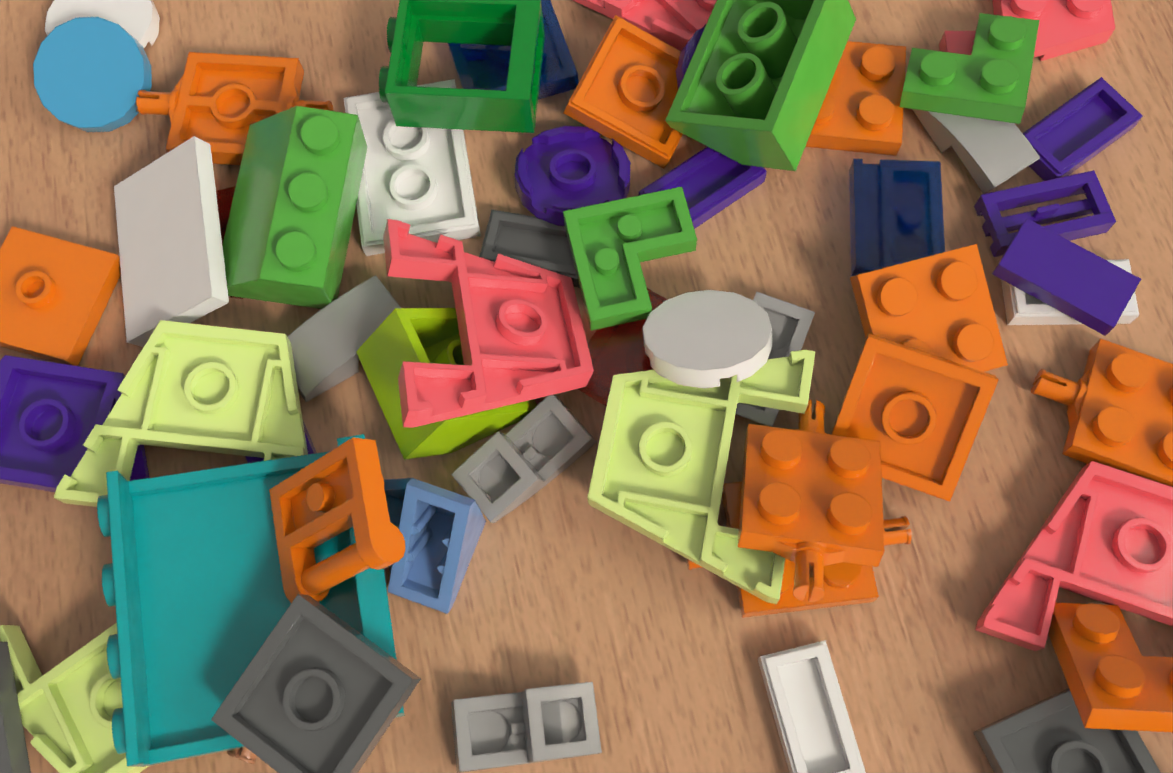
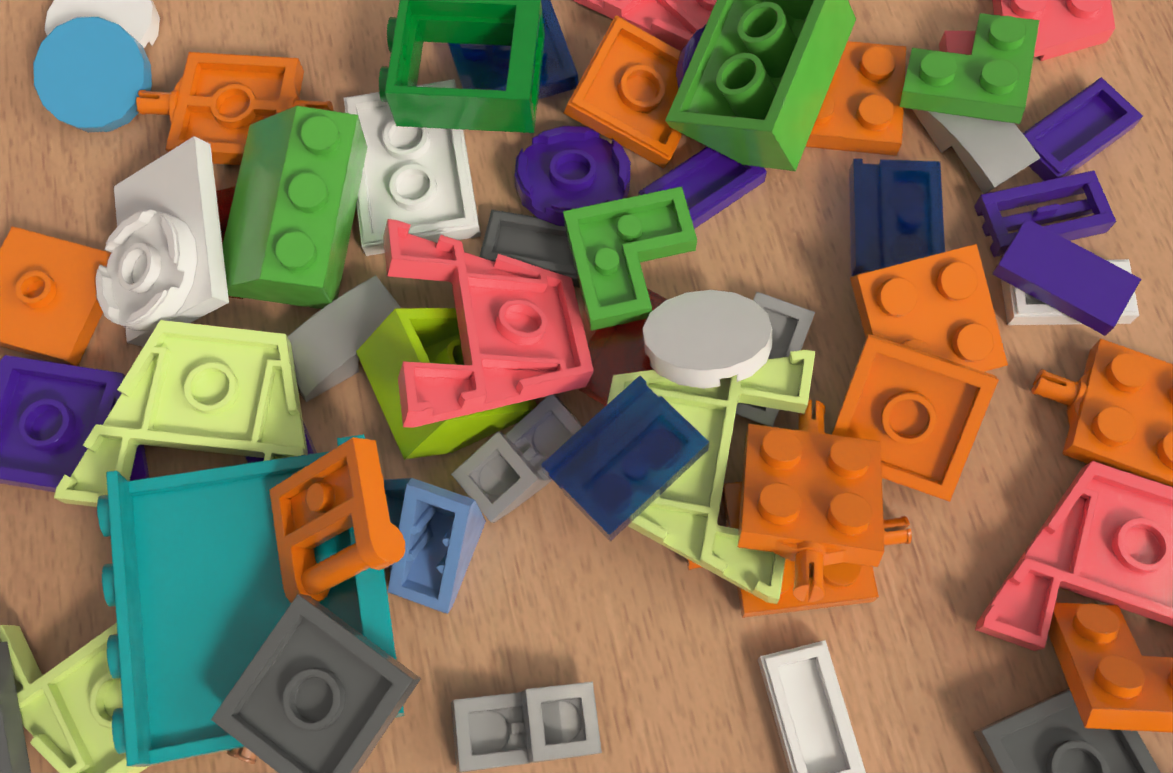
none -> white tile [96,209,197,331]
none -> clear blue plate [541,376,709,542]

